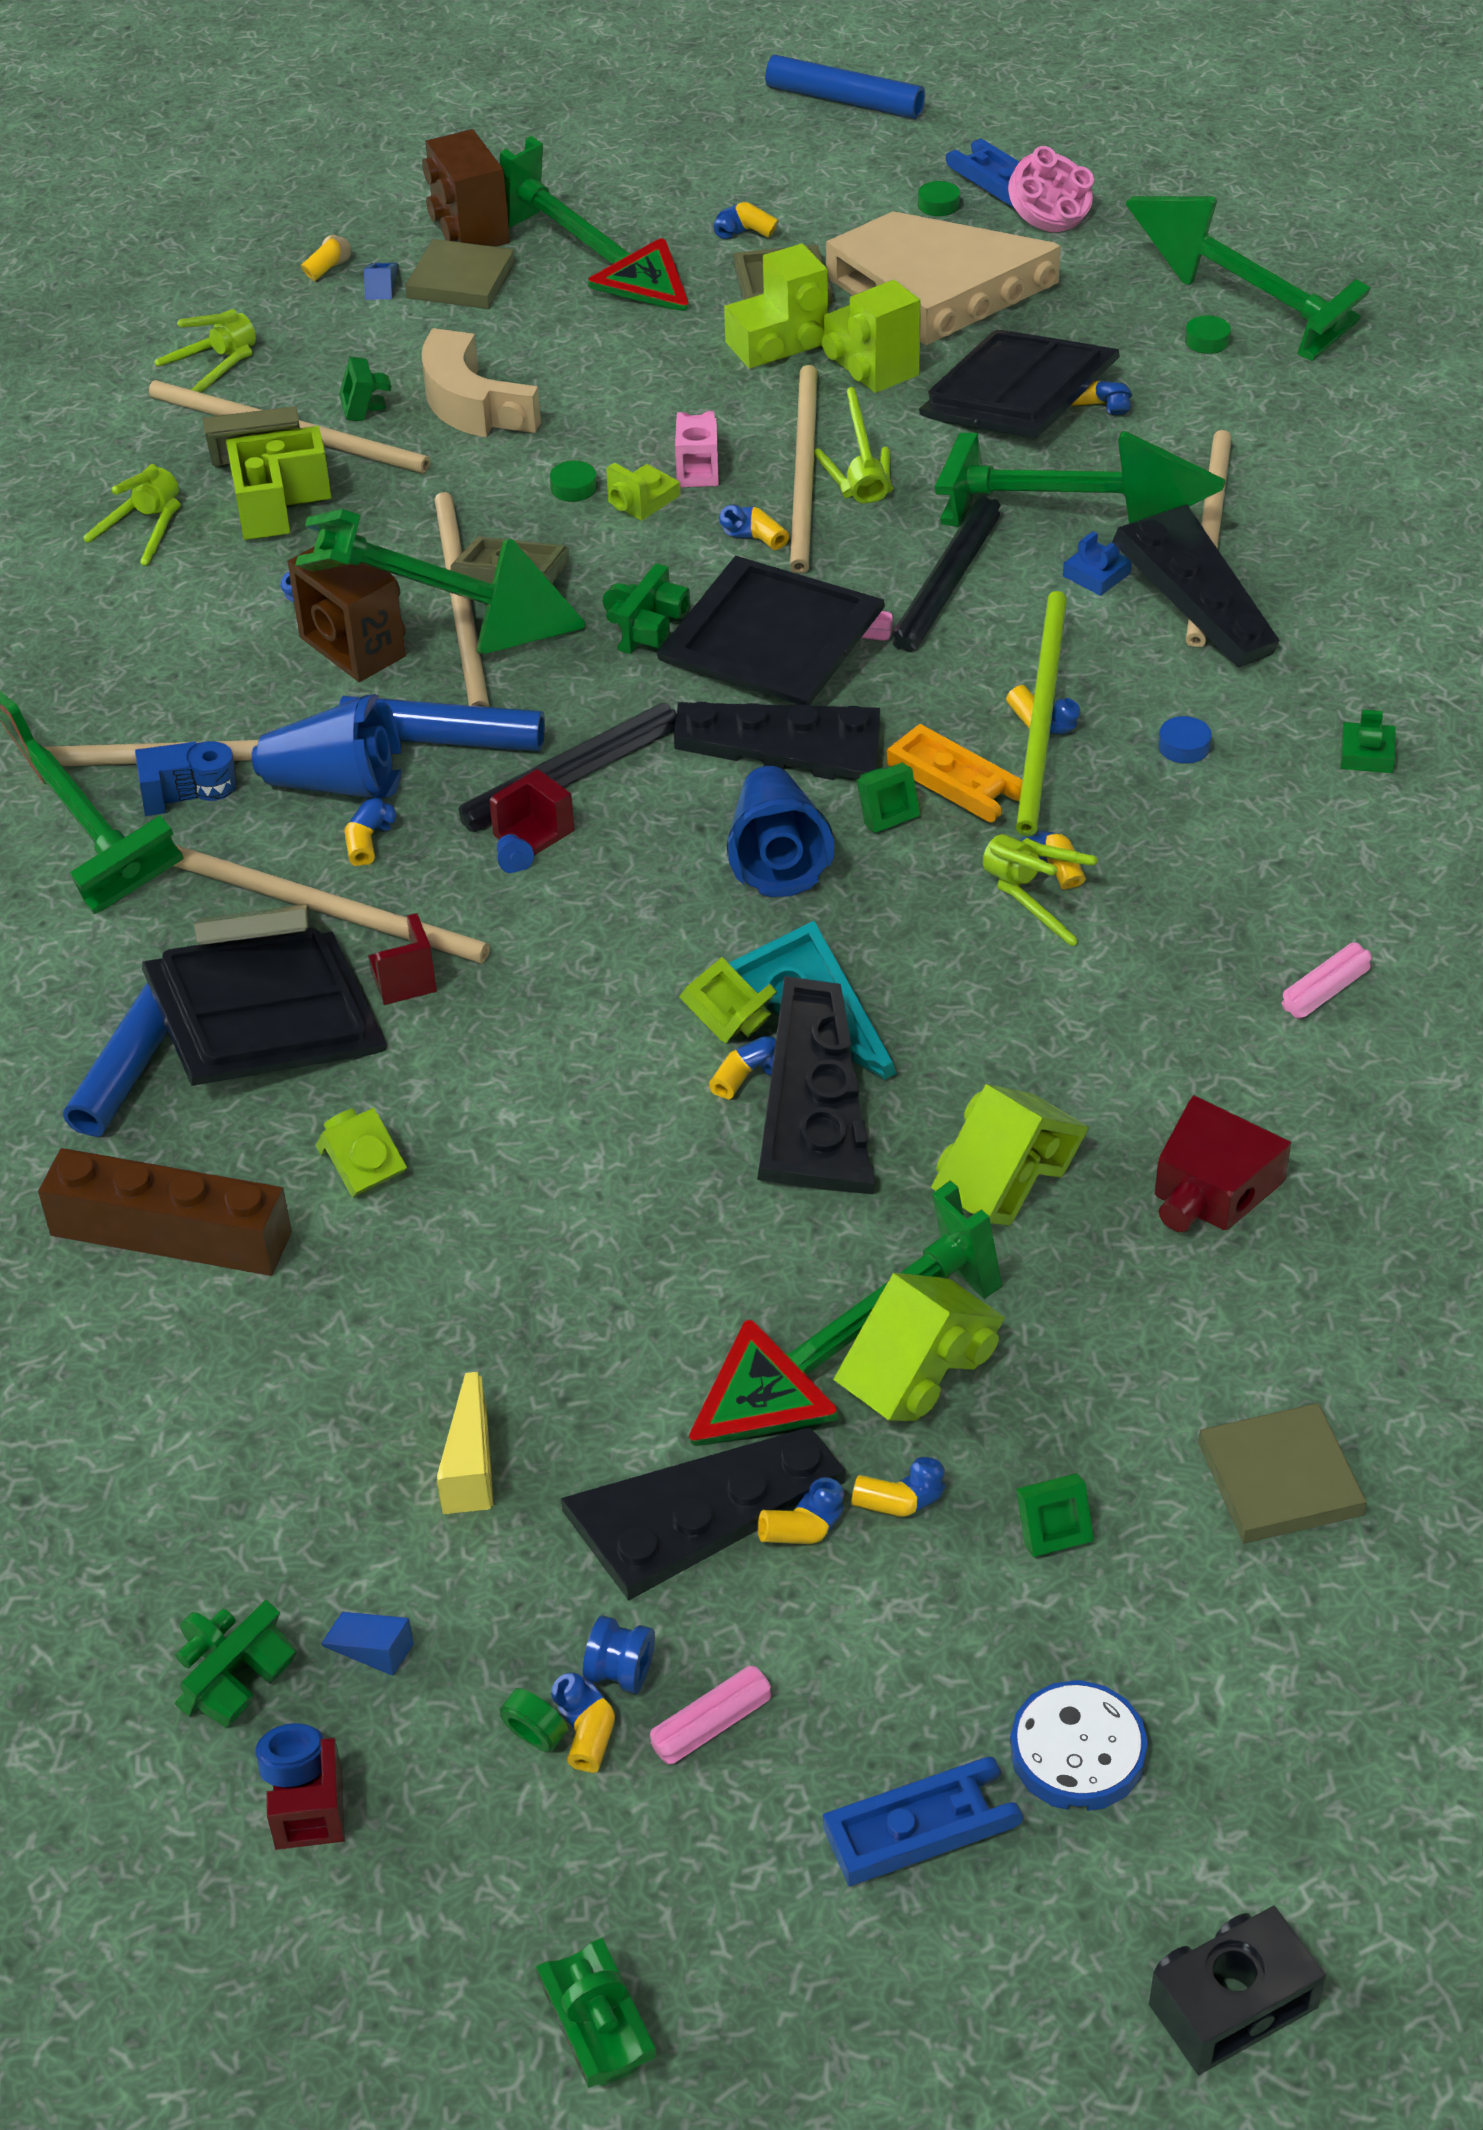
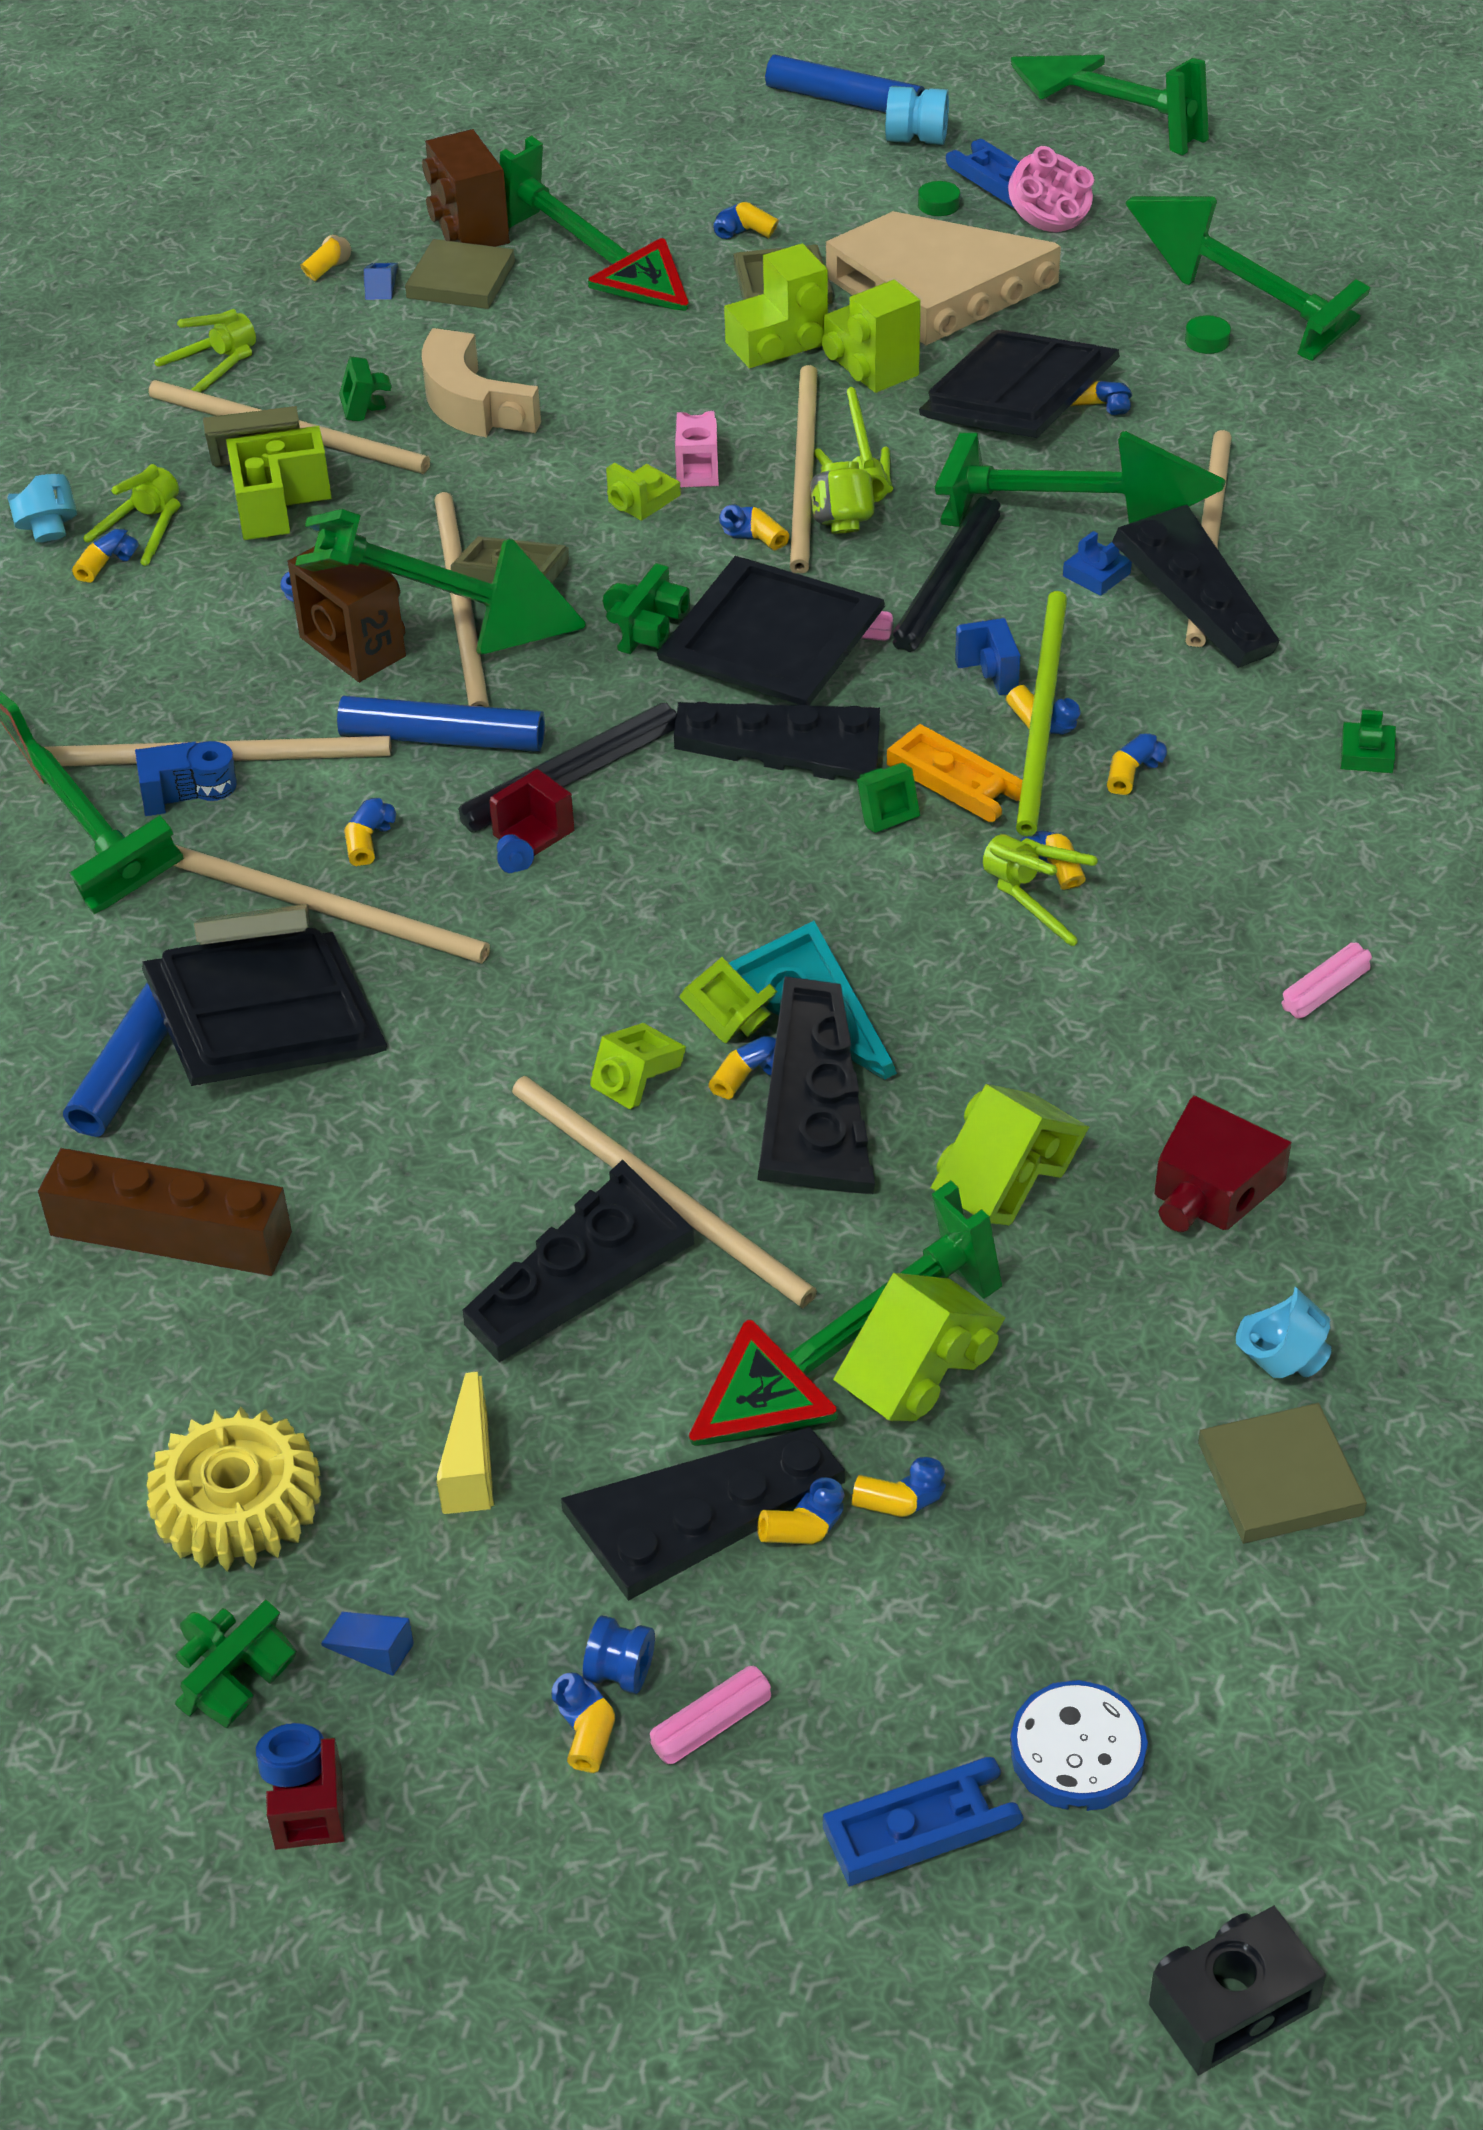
blue cone [252,694,401,799] -> none
lime bracket [315,1107,407,1197] -> none
dark red panel [368,913,437,1005] -> none
green tile [499,1688,568,1752] -> none
green hips [536,1938,656,2088] -> none
green tile [550,460,597,502] -> none
blue cone [727,766,834,897] -> none
green tile [1016,1473,1094,1557] -> none
blue tile [1158,716,1211,764] -> none
none -> medium azure piece [7,474,77,543]
none -> arm [72,529,139,583]
none -> light yellow gear [146,1406,321,1572]
none -> black wing [462,1159,694,1363]
none -> tan piece [512,1076,817,1308]
none -> lime bracket [590,1023,686,1109]
none -> lime head [810,461,875,534]
none -> medium azure wheel [885,86,949,145]
none -> blue bracket [955,618,1020,695]
none -> green piece [1011,55,1209,156]
none -> arm [1107,733,1167,795]
none -> medium azure piece [1236,1287,1332,1378]

